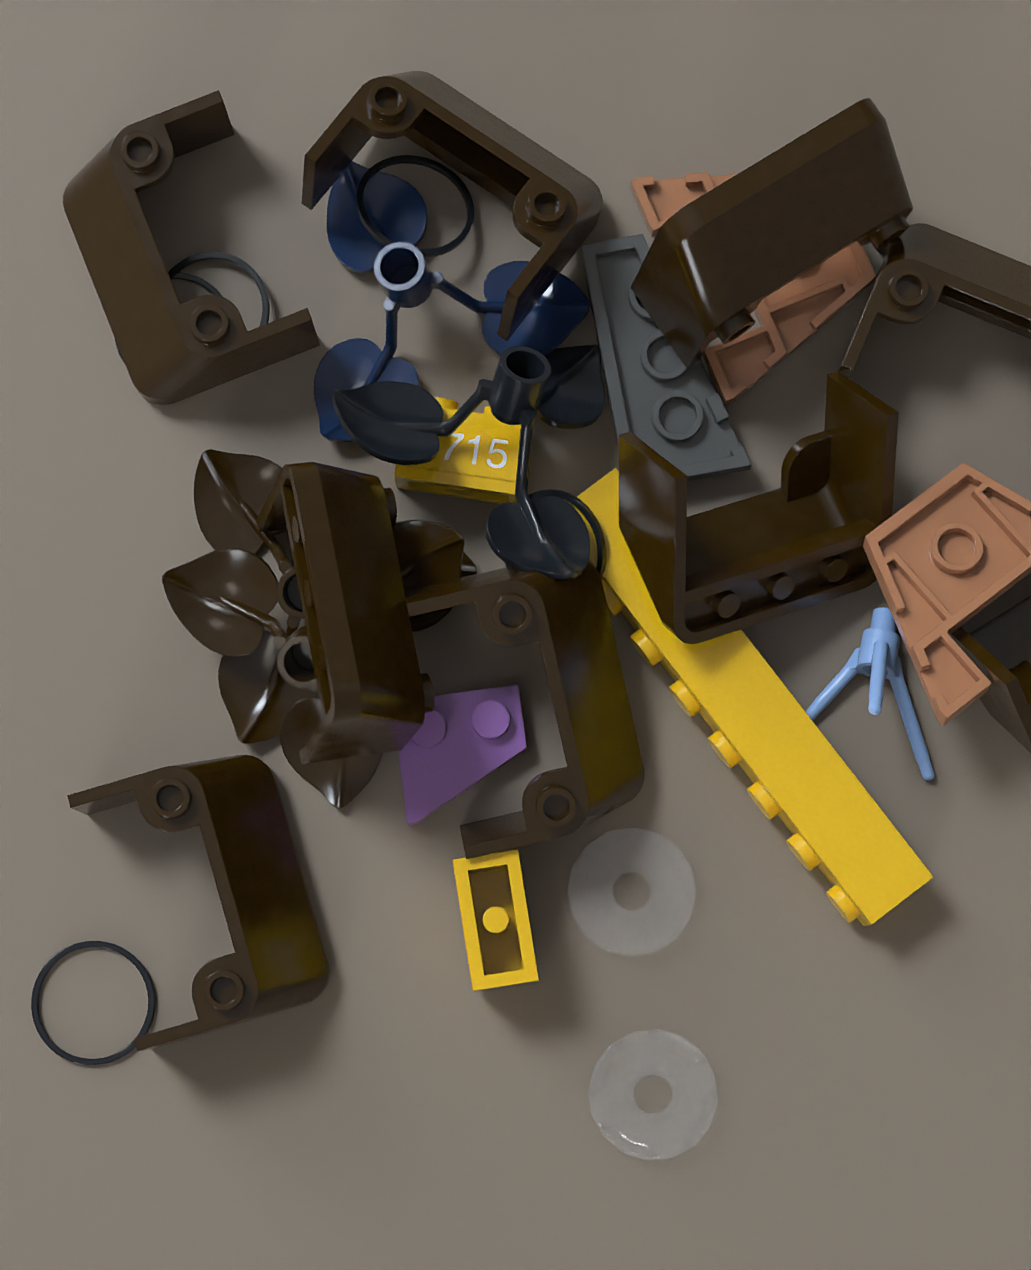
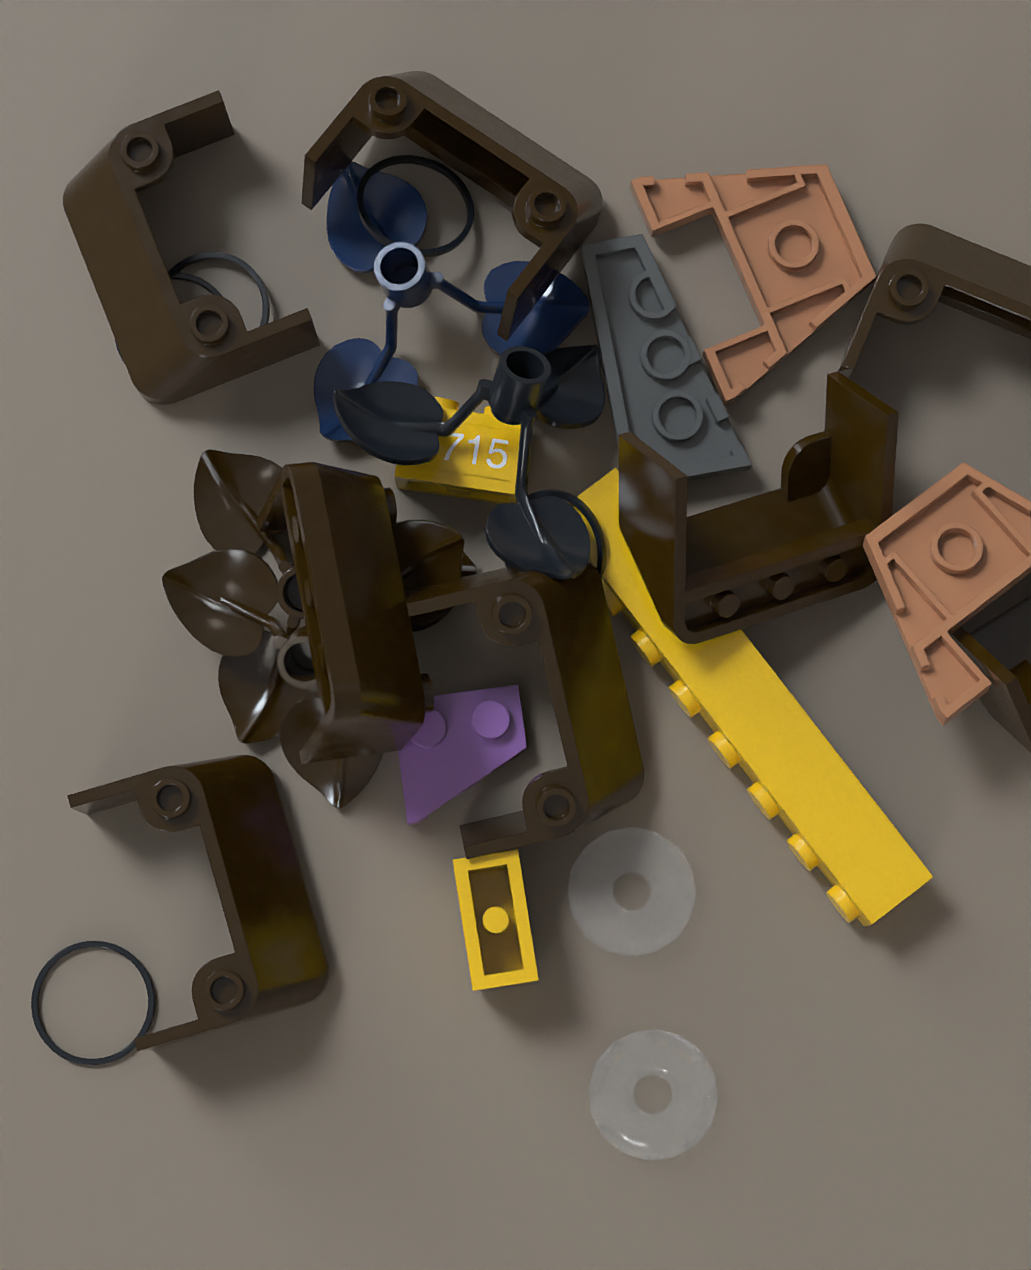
dark brown windscreen [631,98,913,369] -> none
light blue plant [805,607,935,781] -> none

